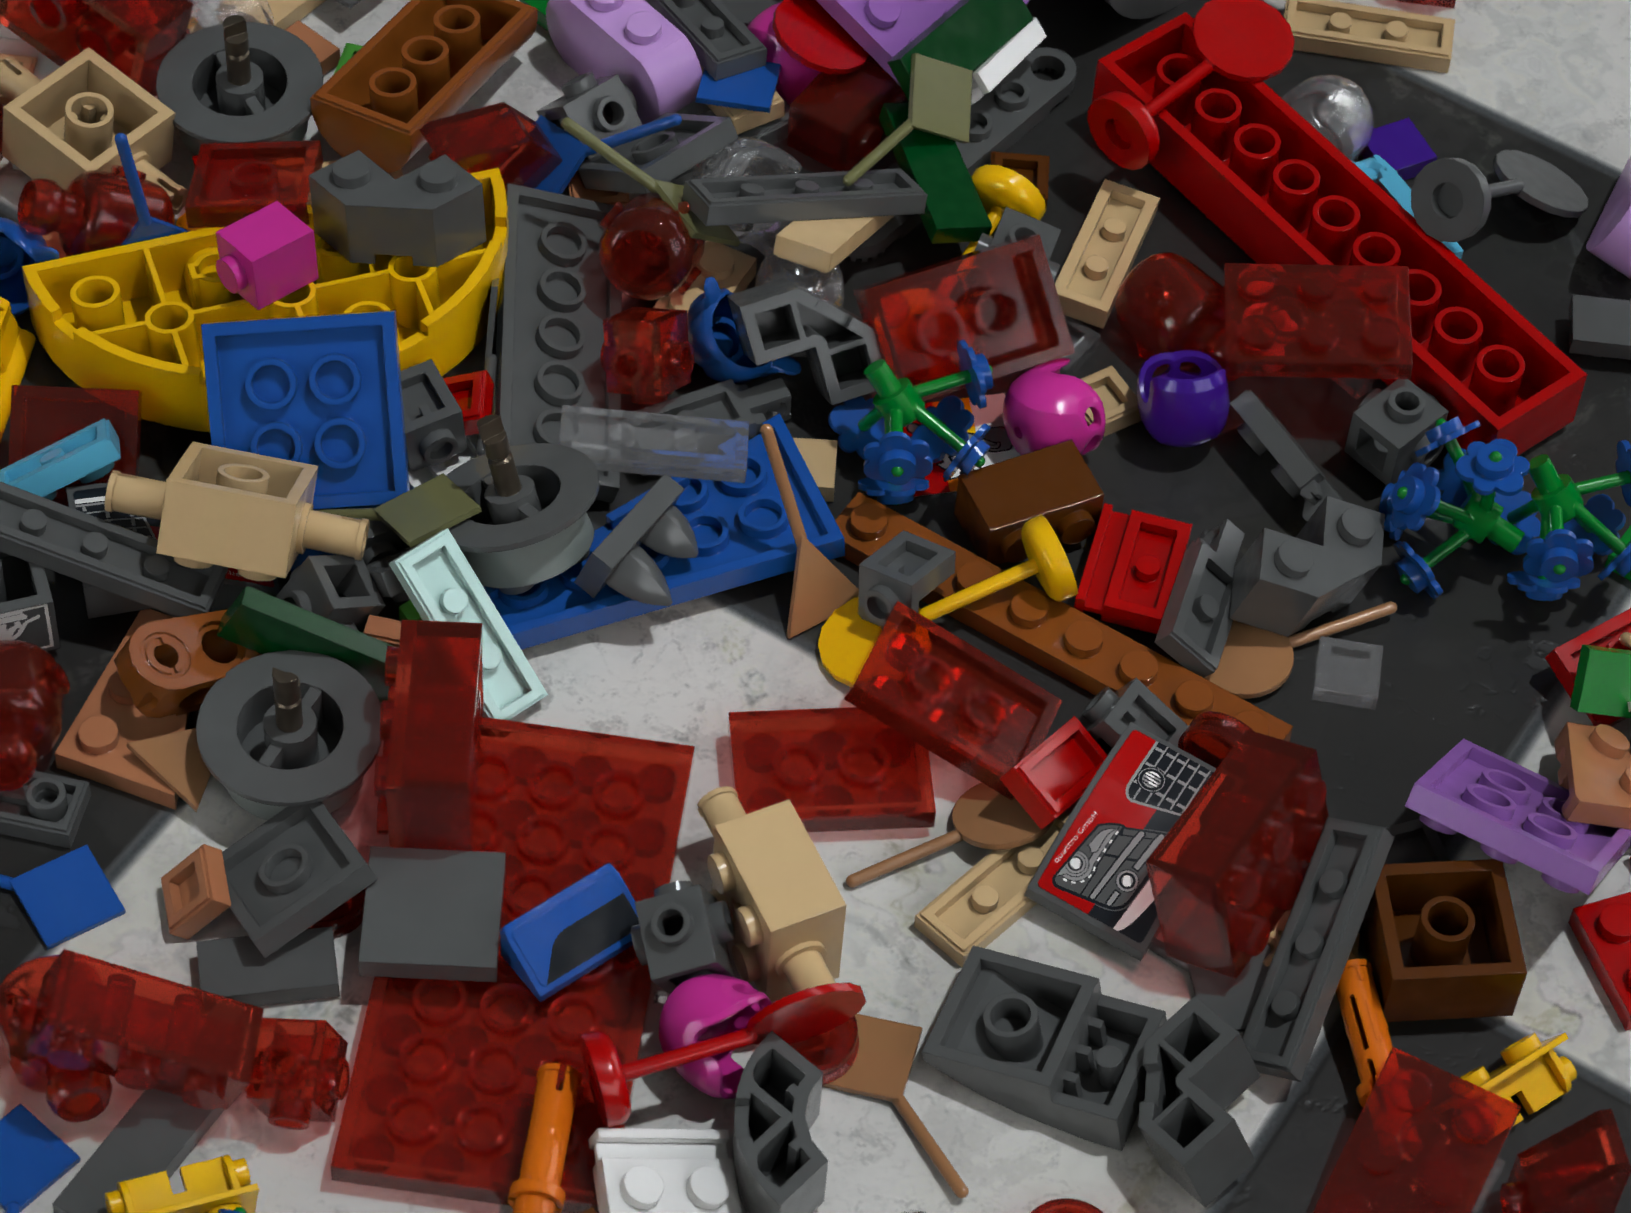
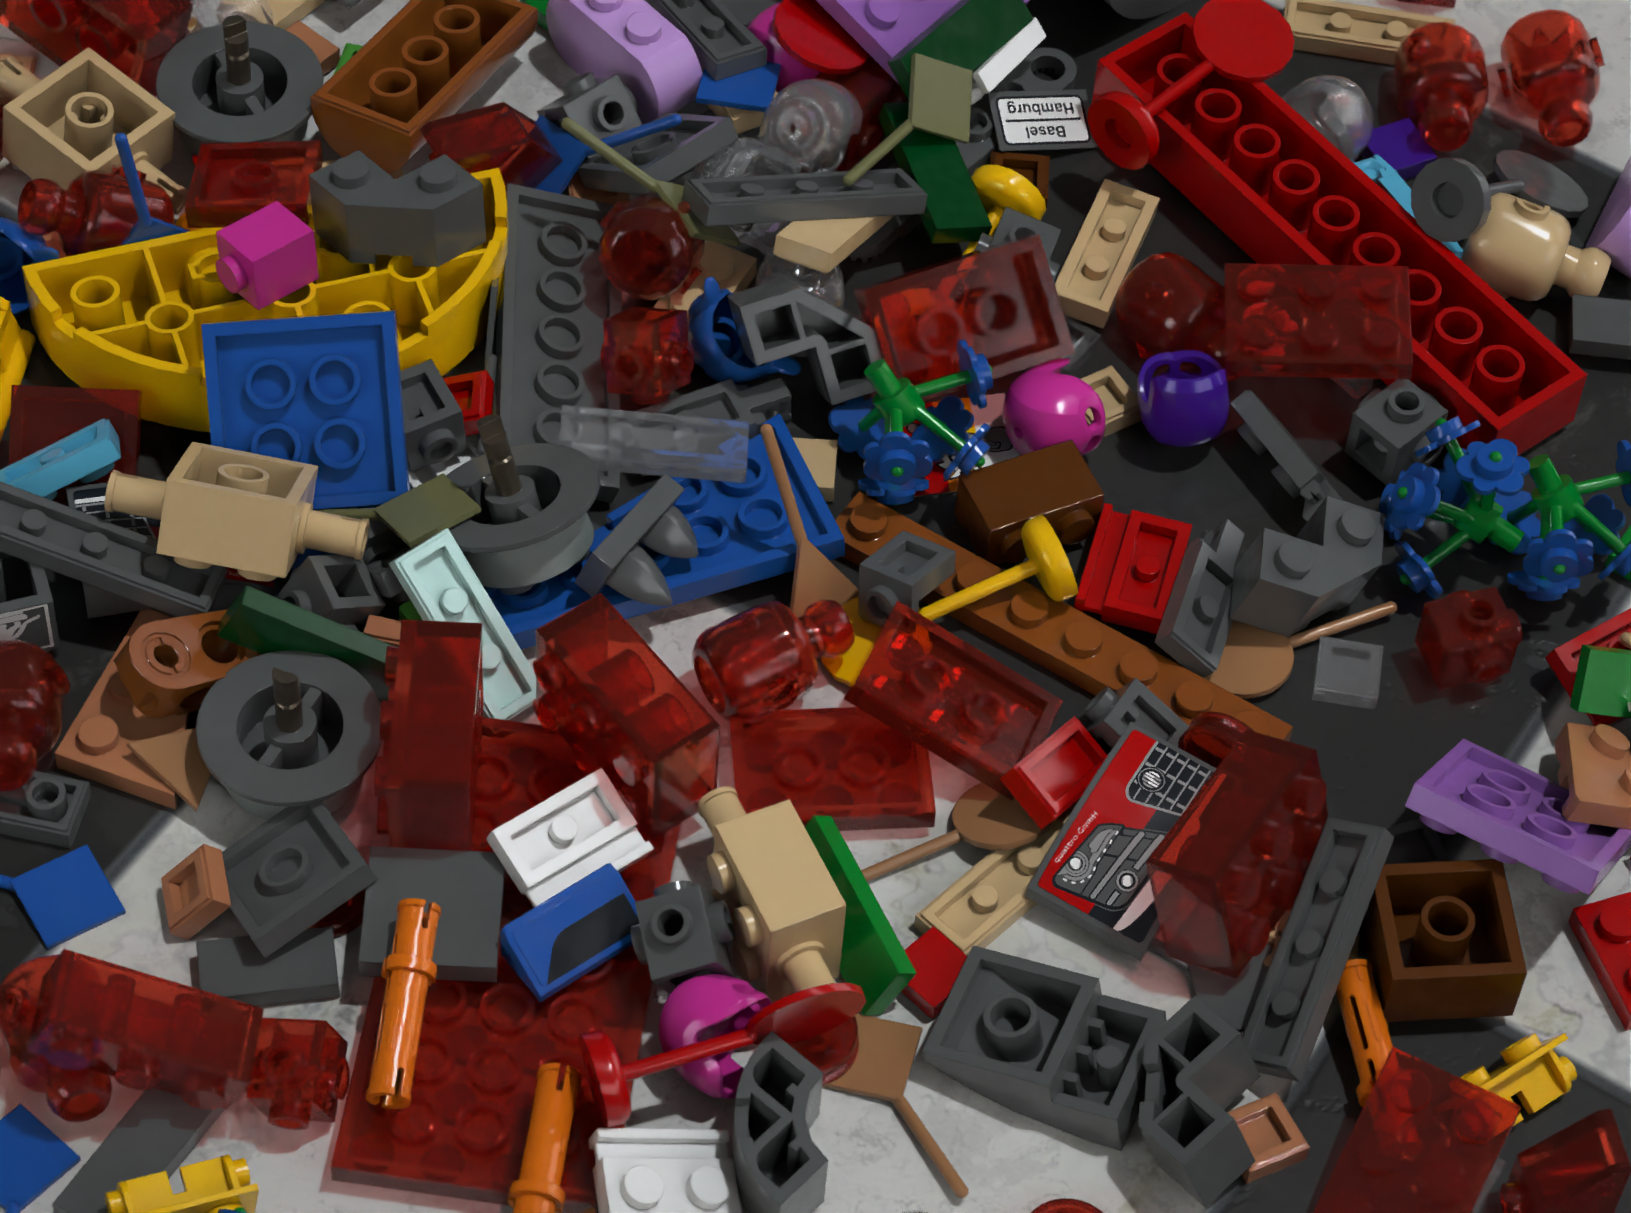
none -> orange pin [365,898,442,1109]
none -> white plate [486,767,654,908]
none -> clear red brick [533,593,720,840]
none -> clear red piece [692,599,855,723]
none -> clear helmet [759,79,863,174]
none -> green tile [805,815,917,1016]
none -> red tile [901,926,968,1020]
none -> sticker [987,89,1099,151]
none -> nougat tile [1227,1092,1310,1184]
none -> clear red piece [1394,22,1489,152]
none -> clear red brick [1415,586,1522,690]
none -> tan piece [1461,192,1611,302]
none -> clear red piece [1497,9,1605,147]

